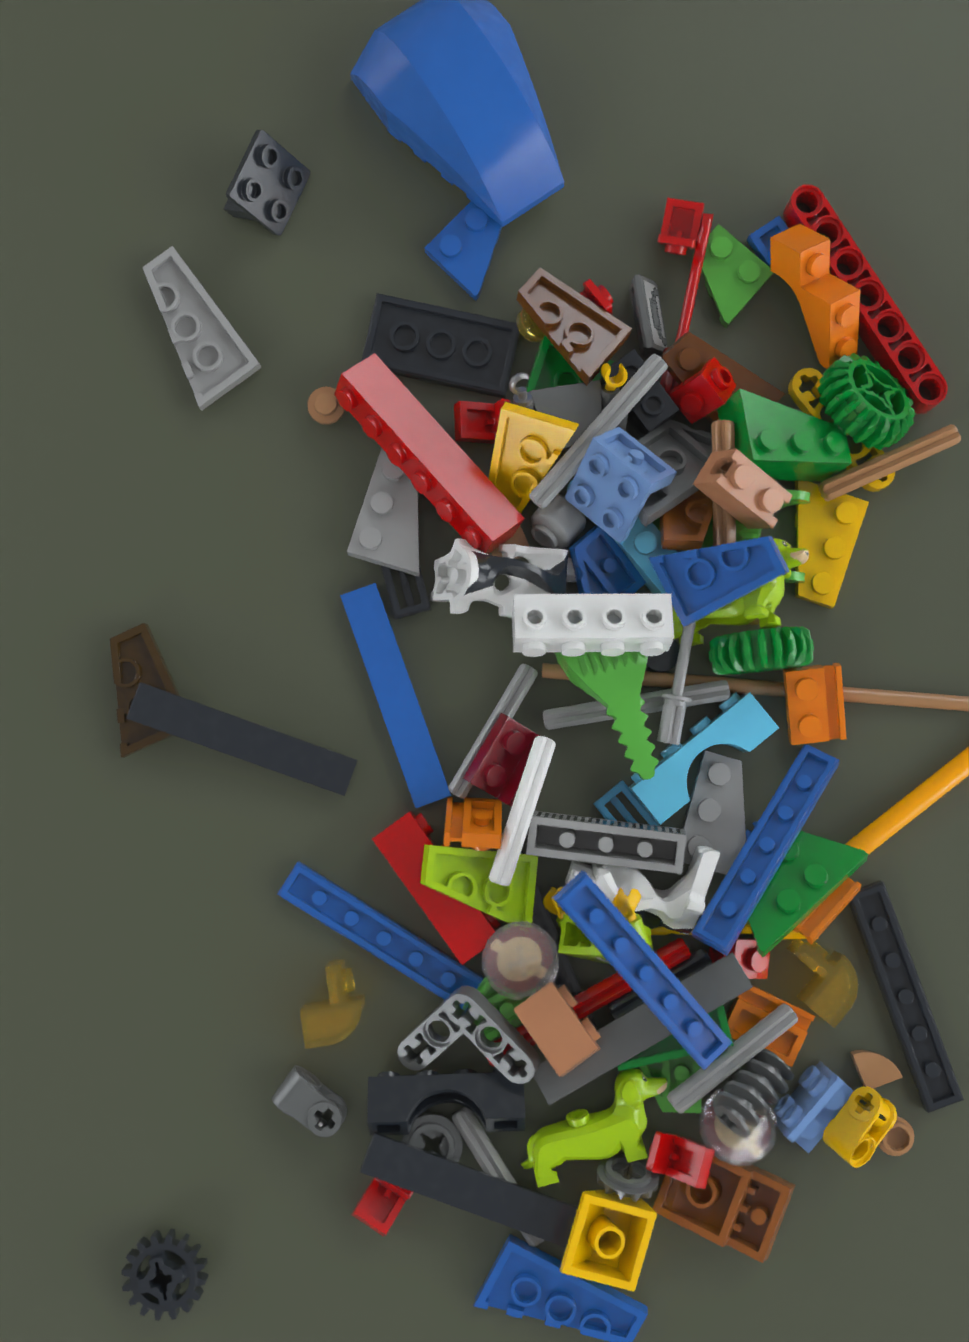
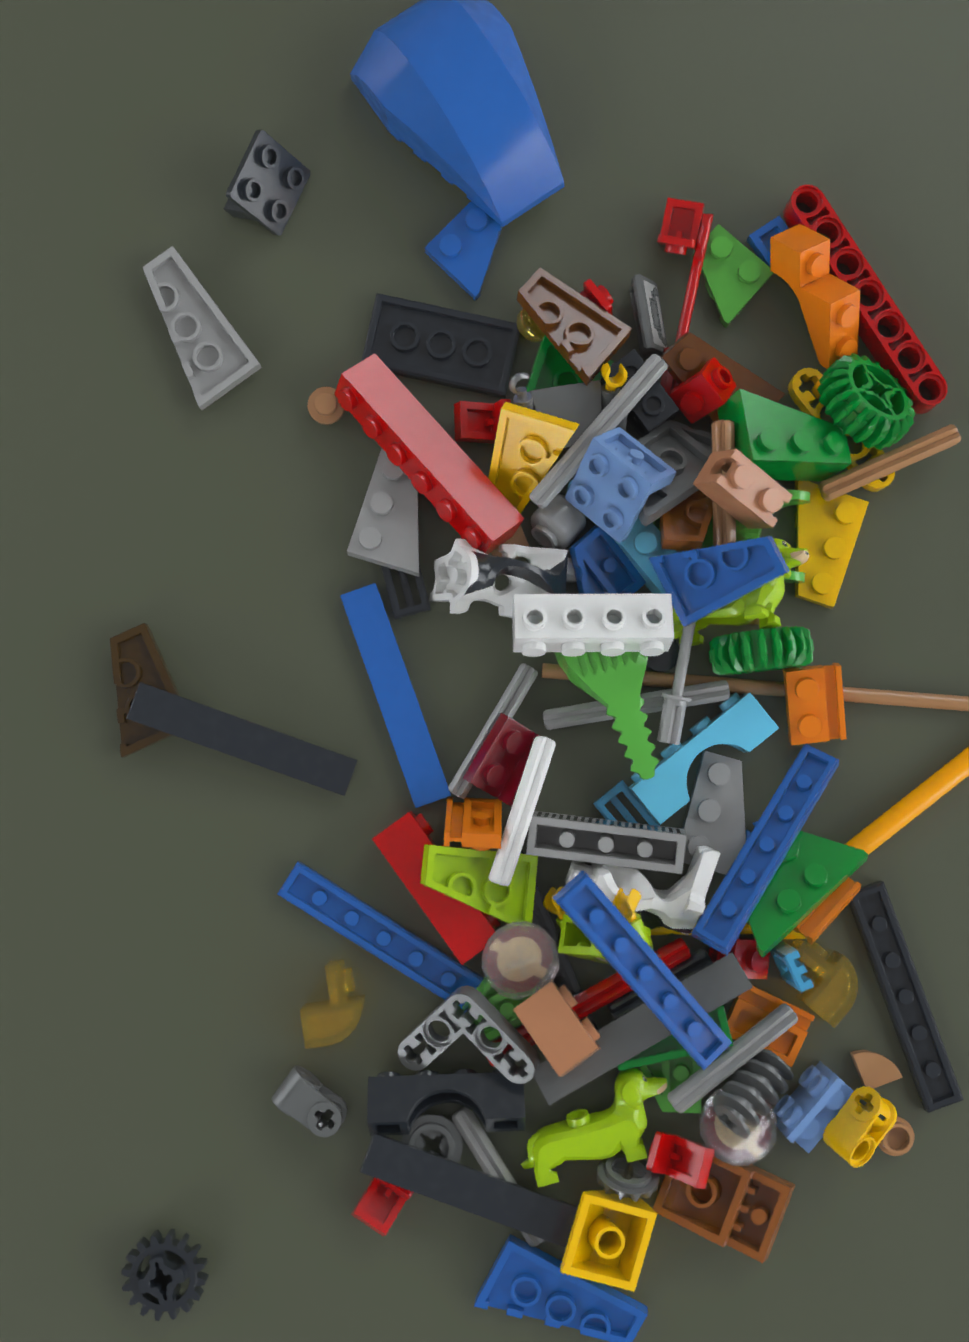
none -> dark azure tile [770,940,814,992]

